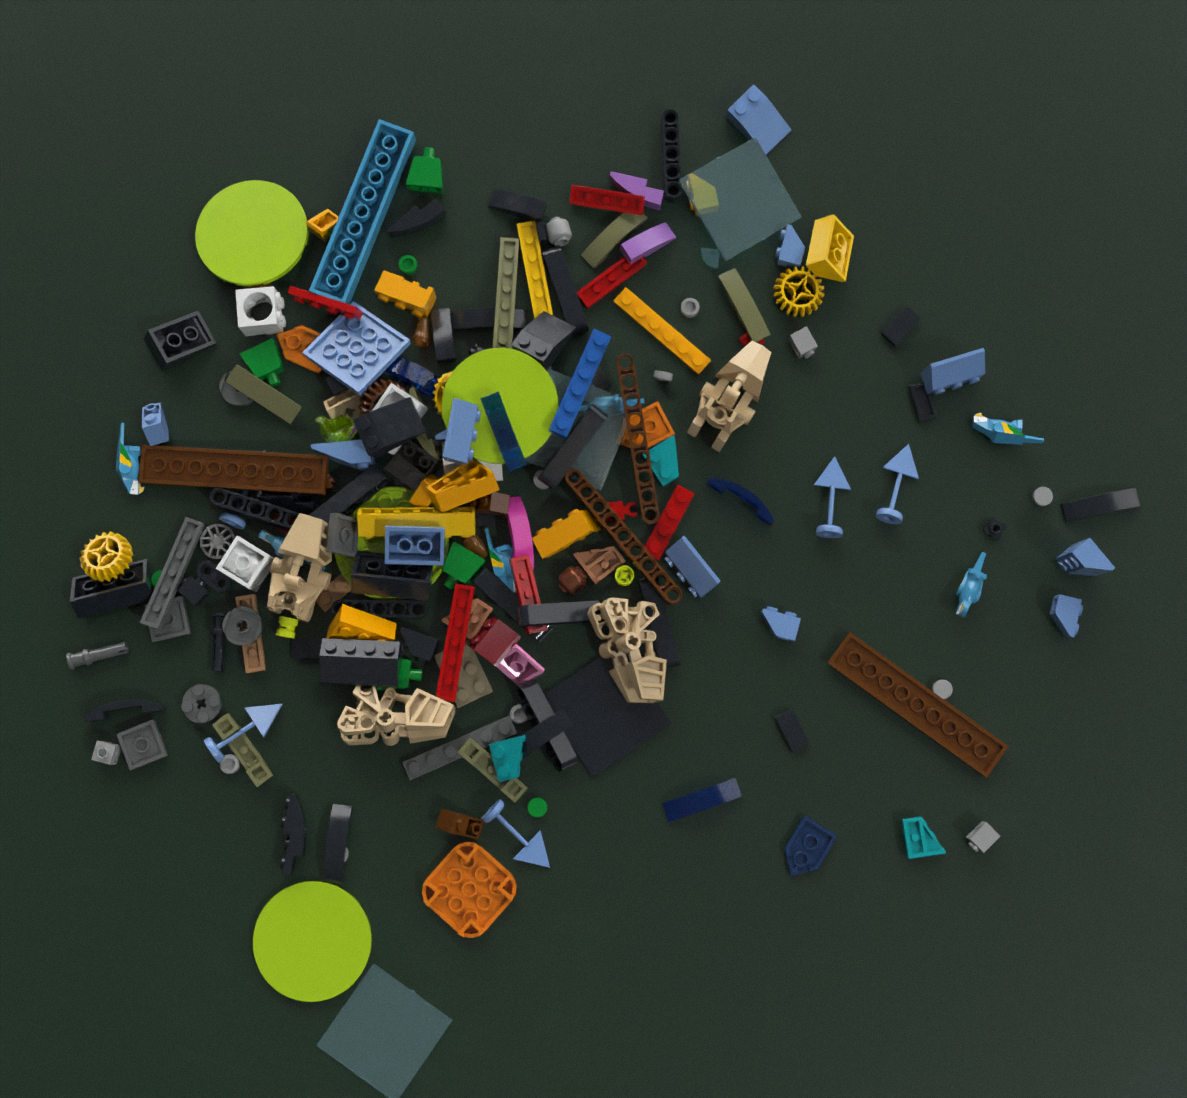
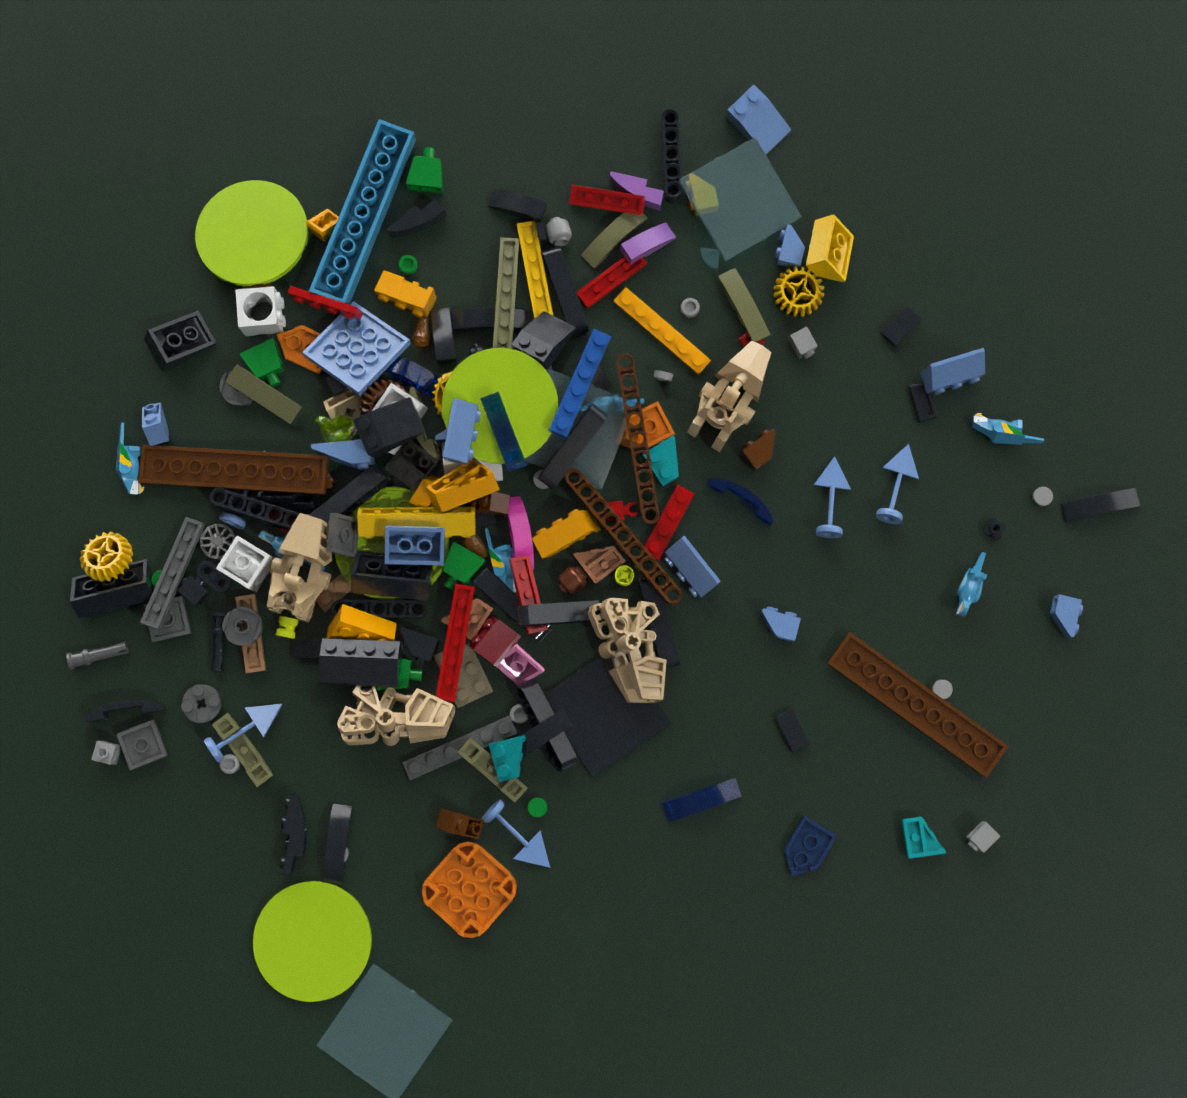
medium blue slope [1056,538,1115,576] -> none
none -> reddish brown slope [741,429,776,472]

